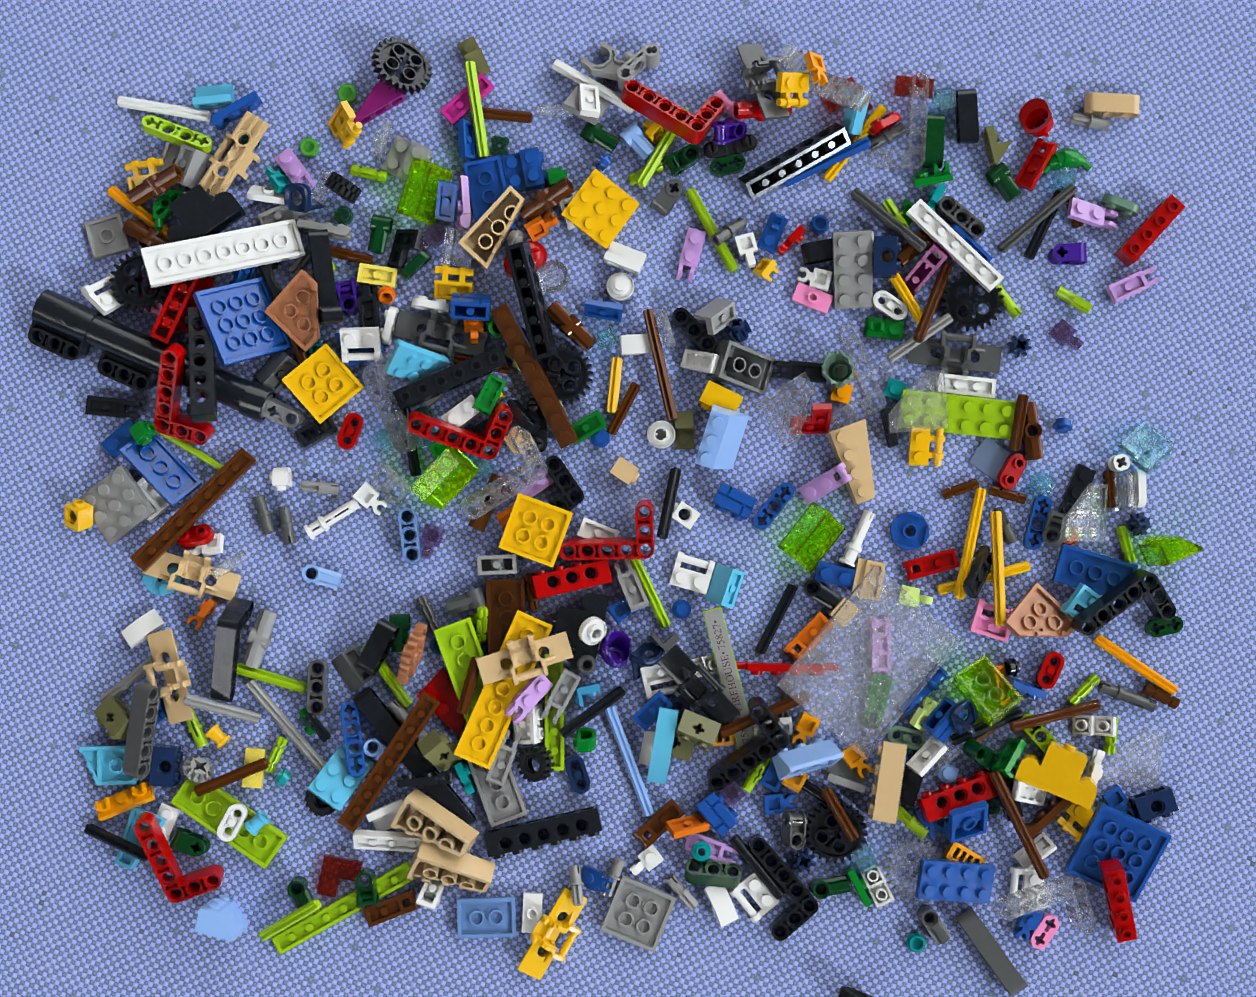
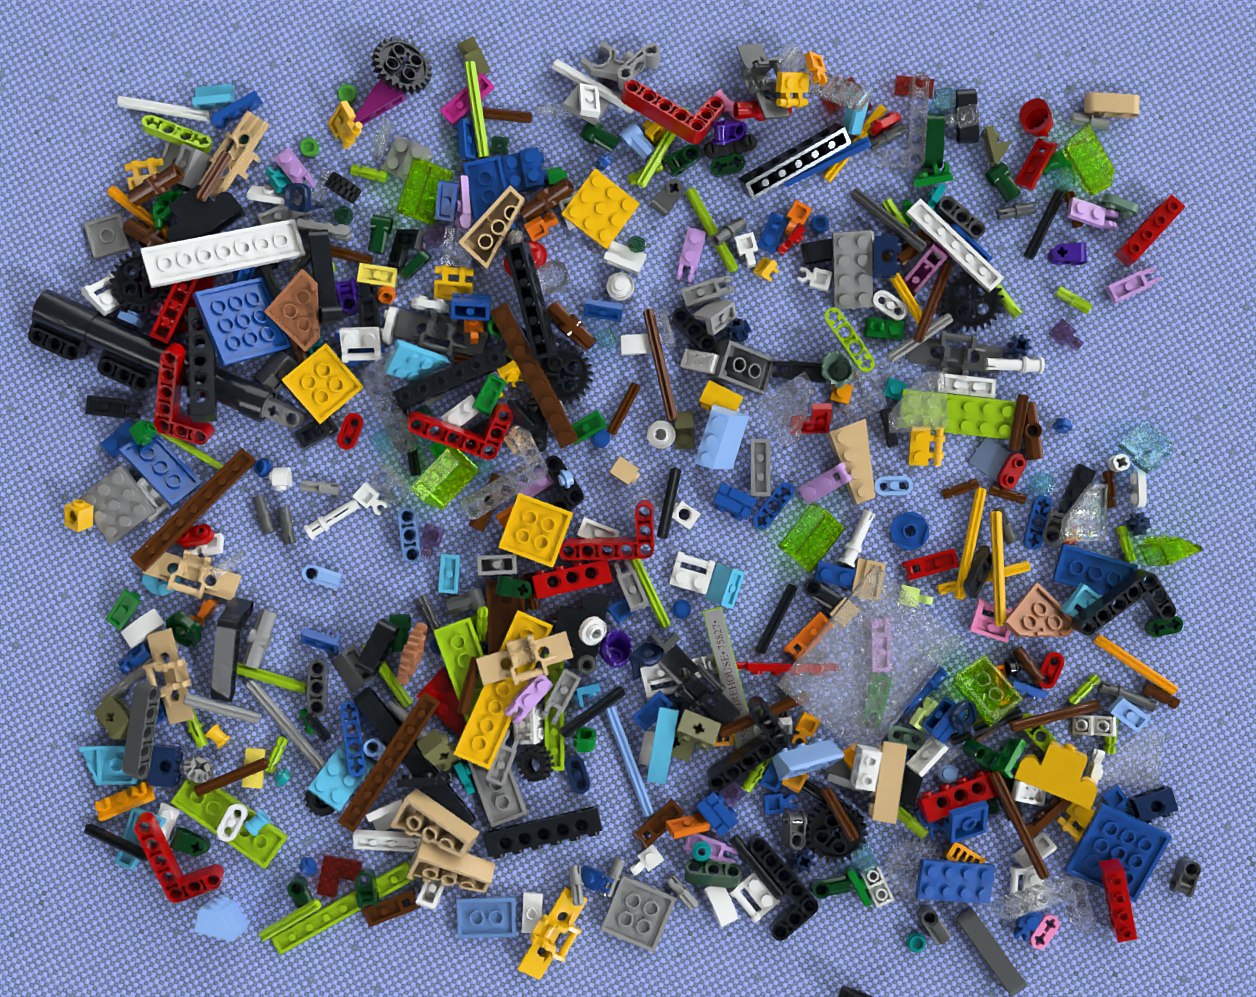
yellow axle [606,357,623,414] -> none
bright pink plate [791,282,834,314] -> none
dark grey axle [998,183,1078,253] -> none
clear plate [1114,471,1136,511] -> none
none -> green plate [105,589,141,631]
none -> medium blue plate [117,310,145,329]
none -> blue plate [117,642,151,674]
none -> dark green plate [166,610,202,647]
none -> reddish brown axle [195,151,232,202]
none -> blue plate [254,458,272,477]
none -> blue plate [299,857,317,876]
none -> blue plate [301,628,341,655]
none -> medium azure plate [438,554,461,594]
none -> dark green piece [495,575,533,599]
none -> yellow plate [497,360,525,387]
none -> light blue plate [558,470,574,489]
none -> clear green plate [627,236,646,253]
none -> light grey hinge [680,275,736,309]
none -> light grey plate [751,439,771,497]
none -> orange plate [784,200,812,236]
none -> lime beam [824,307,875,373]
none -> white brick [850,744,882,791]
none -> light blue plate [874,476,913,496]
none -> clear plate [945,104,979,128]
none -> white pin [984,356,1045,374]
none -> dark grey pin [996,201,1037,221]
none -> reddish brown pin [1012,646,1045,685]
none -> clear neon green slope [1063,123,1116,196]
none -> light blue plate [1107,695,1151,733]
none -> dark grey piece [1169,857,1201,898]

